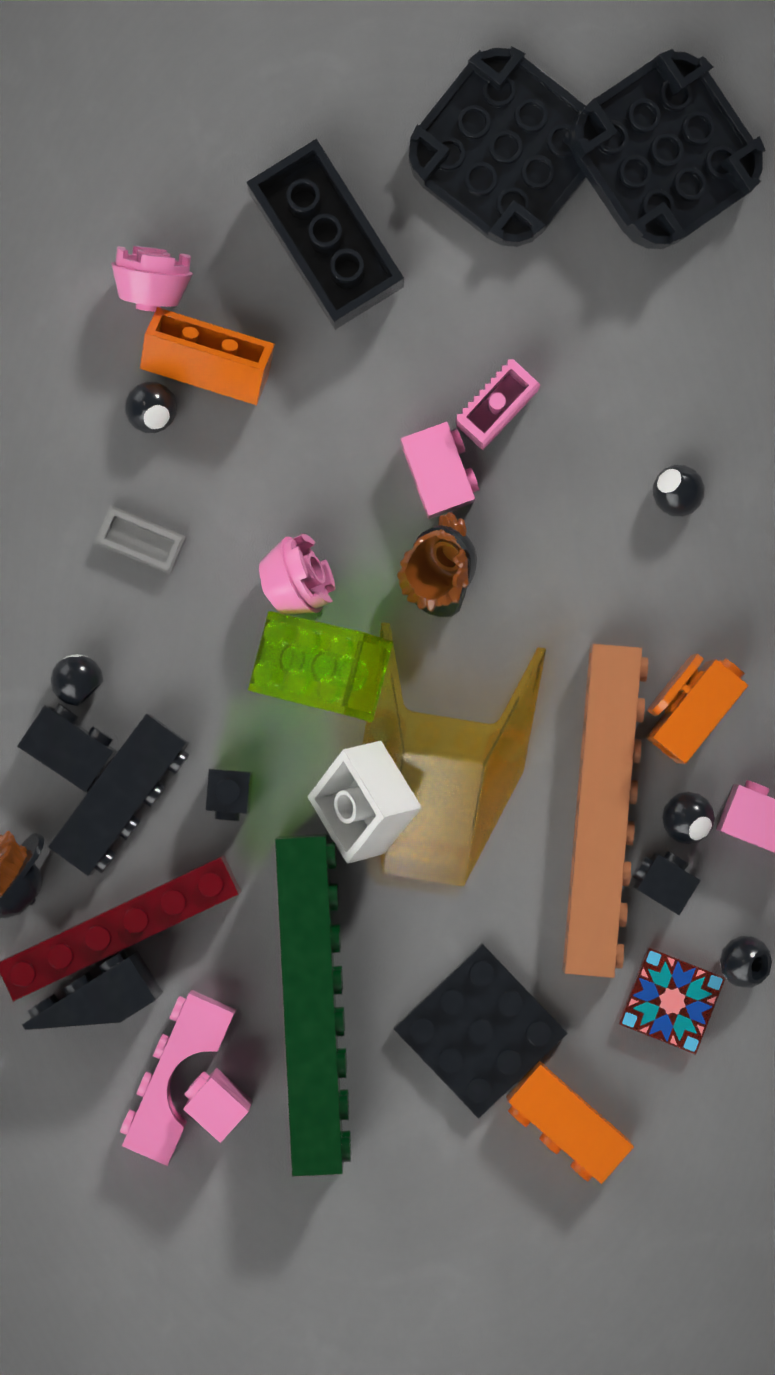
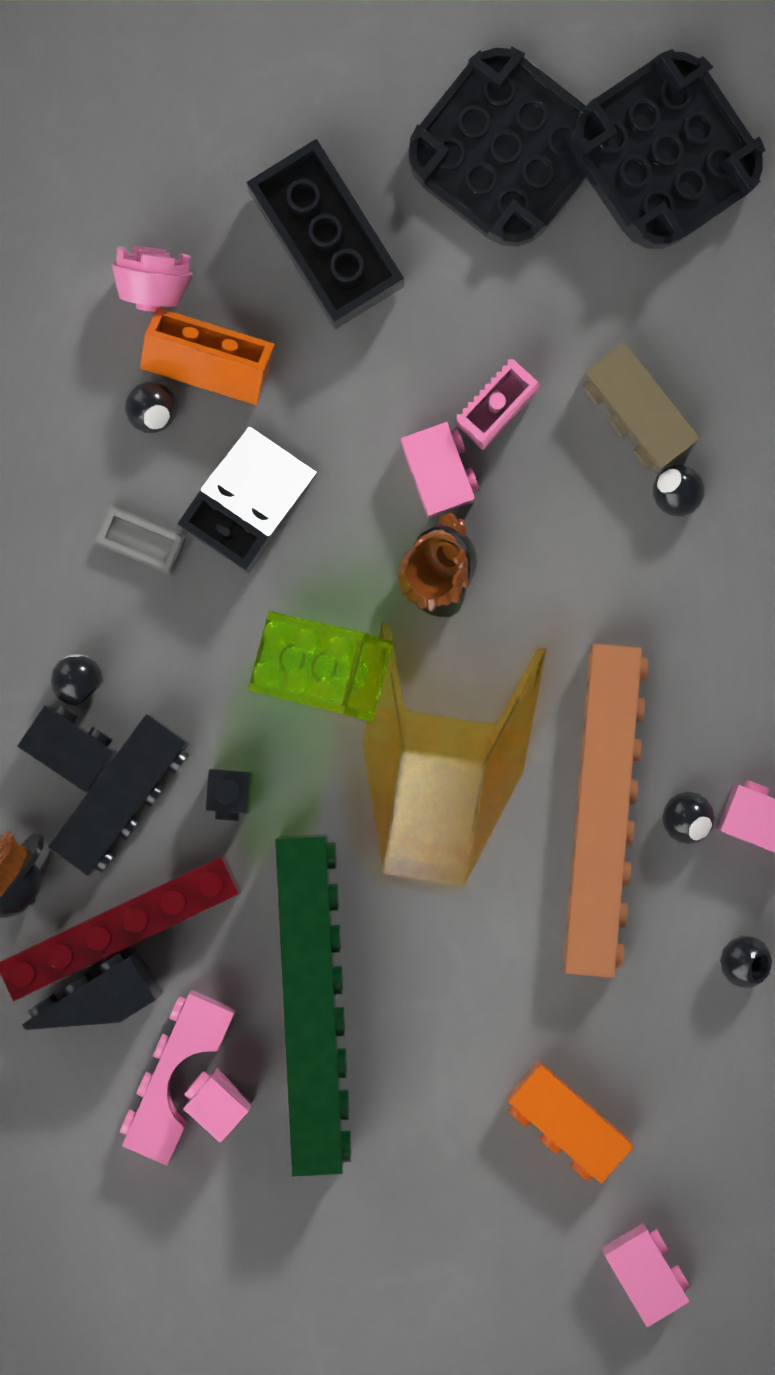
bright pink cone [259,534,335,615] -> none
white brick [307,741,422,864] -> none
black plate [393,943,568,1119] -> none
tile [618,947,725,1055] -> none
black brick [632,851,701,915] -> none
orange brick [645,653,749,764] -> none
none -> slope [177,427,317,574]
none -> dark tan brick [582,342,700,473]
none -> bright pink brick [602,1223,691,1327]

